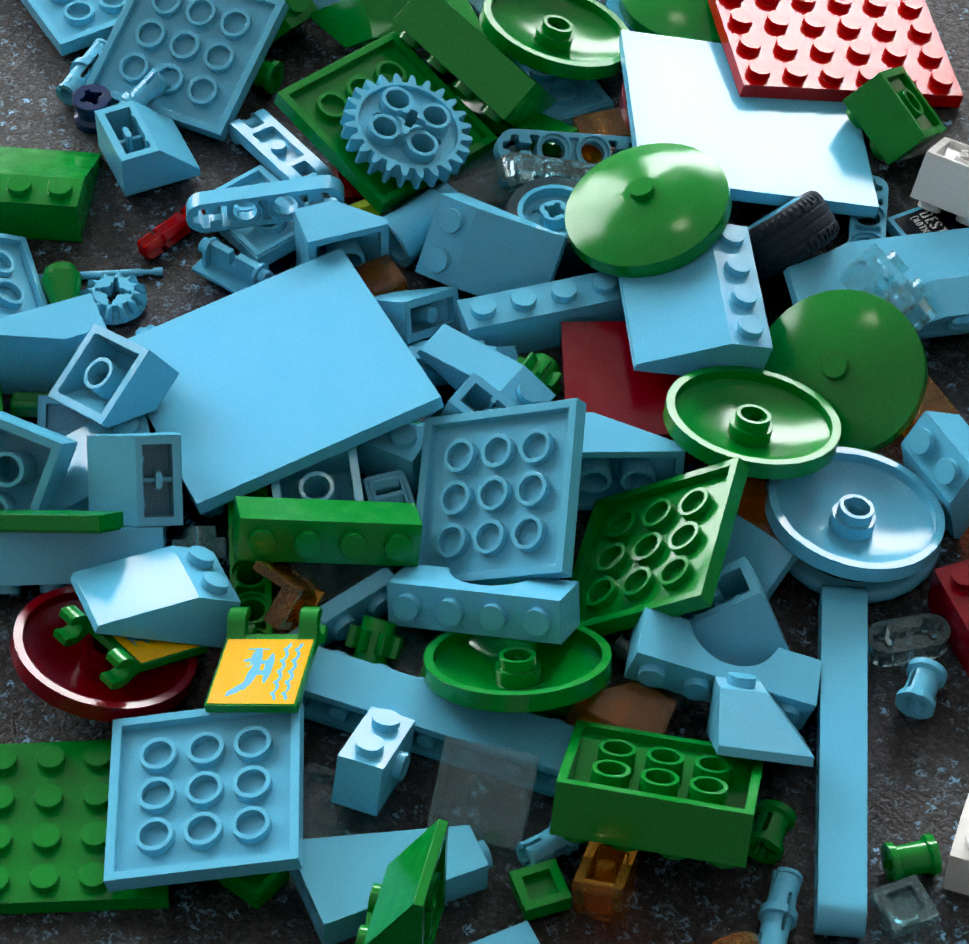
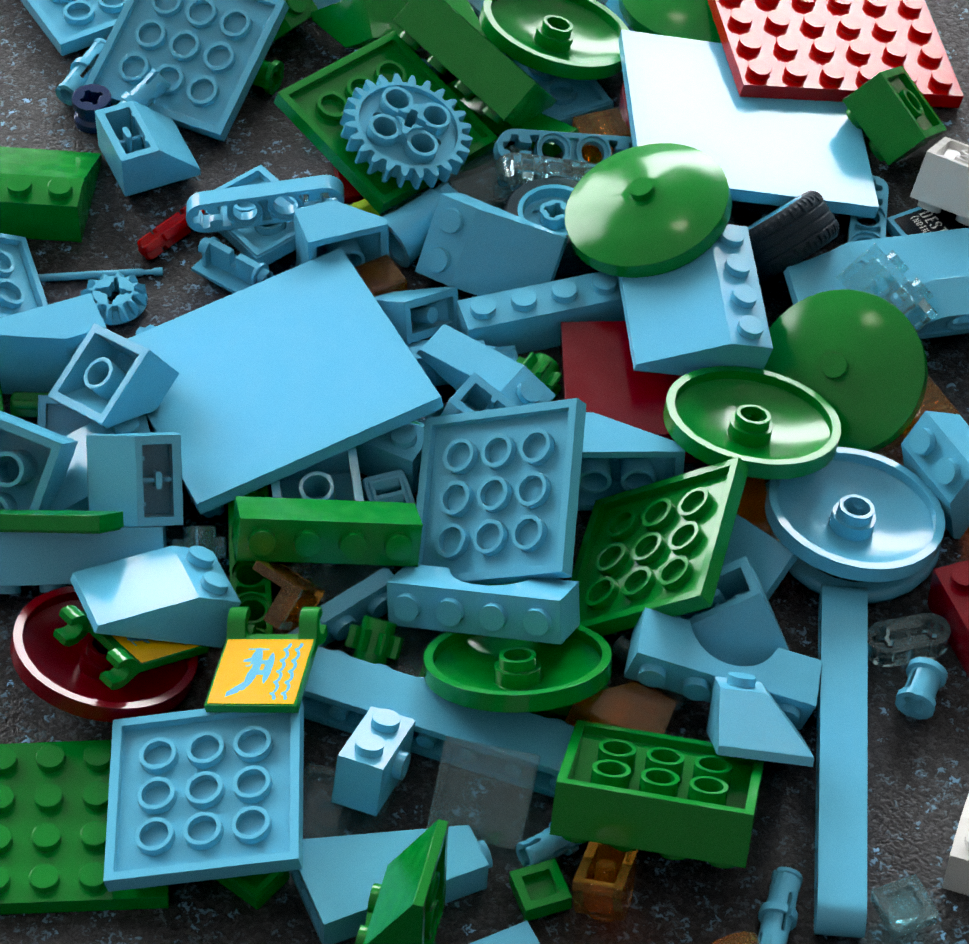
green cone [40,261,82,304] -> none
medium azure plate [228,109,332,198] -> none
green bush [748,799,797,864] -> none
green bush [881,833,942,886] -> none

